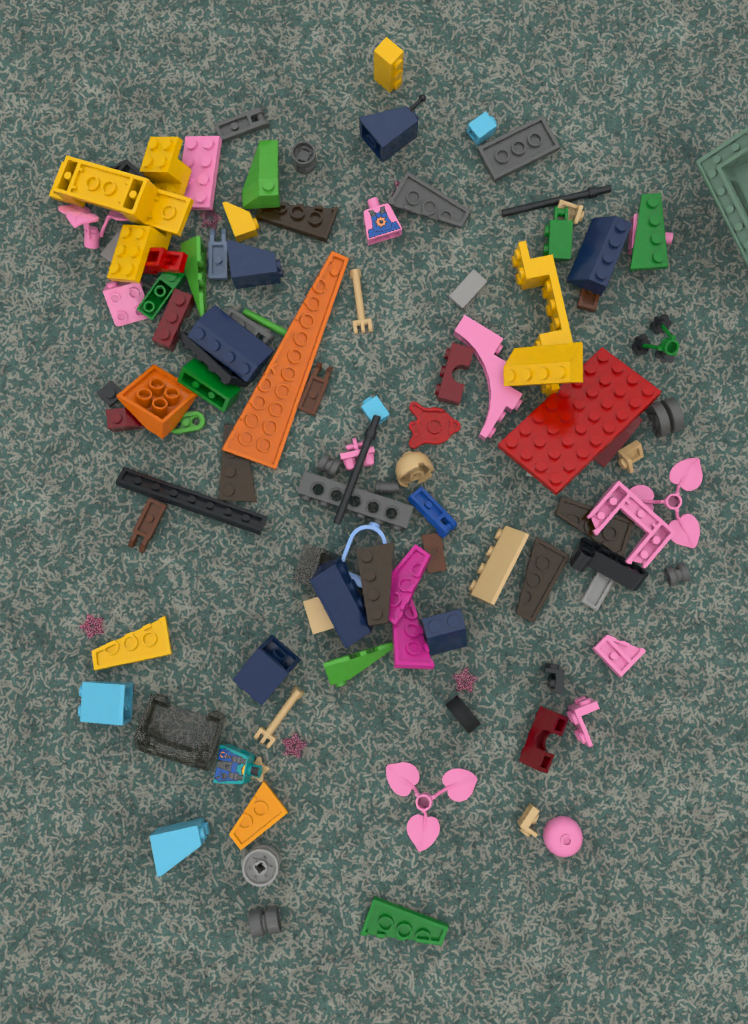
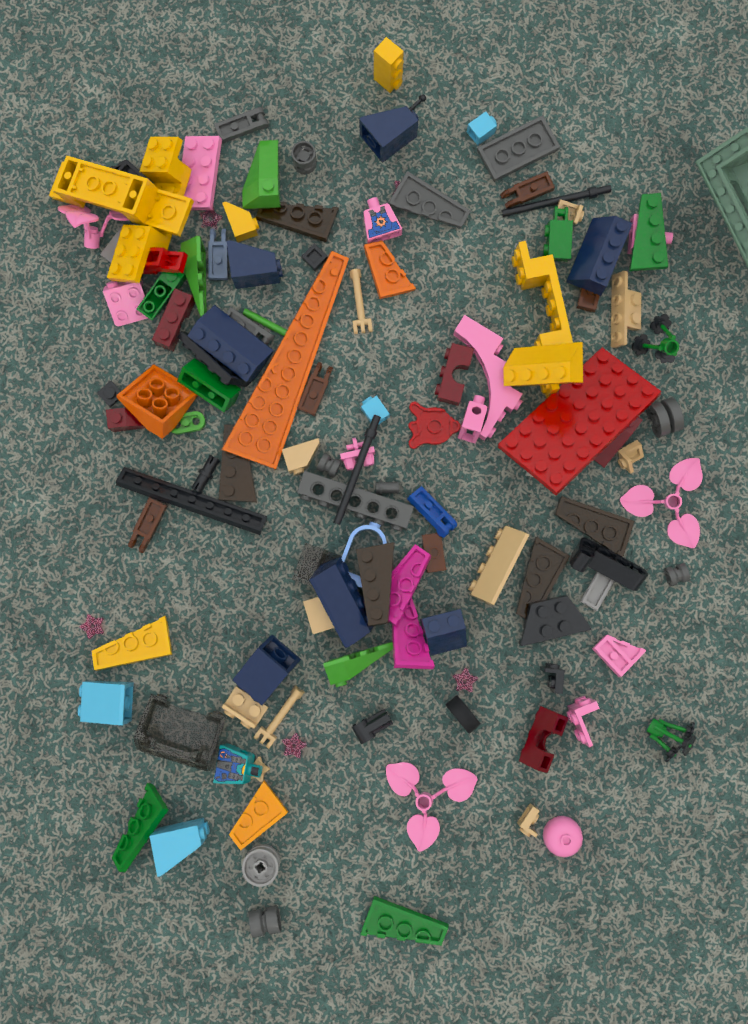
tan cylinder [395,451,435,487] -> none
light grey tile [448,269,488,310] -> none
bright pink wedge [587,480,676,568] -> none
none -> green wing [112,783,169,873]
none -> black pin [191,455,220,494]
none -> tan bracket [222,686,269,729]
none -> tan slope [282,438,320,475]
none -> black plate [301,243,328,271]
none -> black piece [351,709,393,744]
none -> orange wing [364,240,416,299]
none -> bright pink torso [458,395,488,444]
none -> reddish brown hinge [500,171,555,209]
none -> black wing [519,595,591,646]
none -> tan bracket [611,271,641,348]
none -> plant [646,718,696,762]

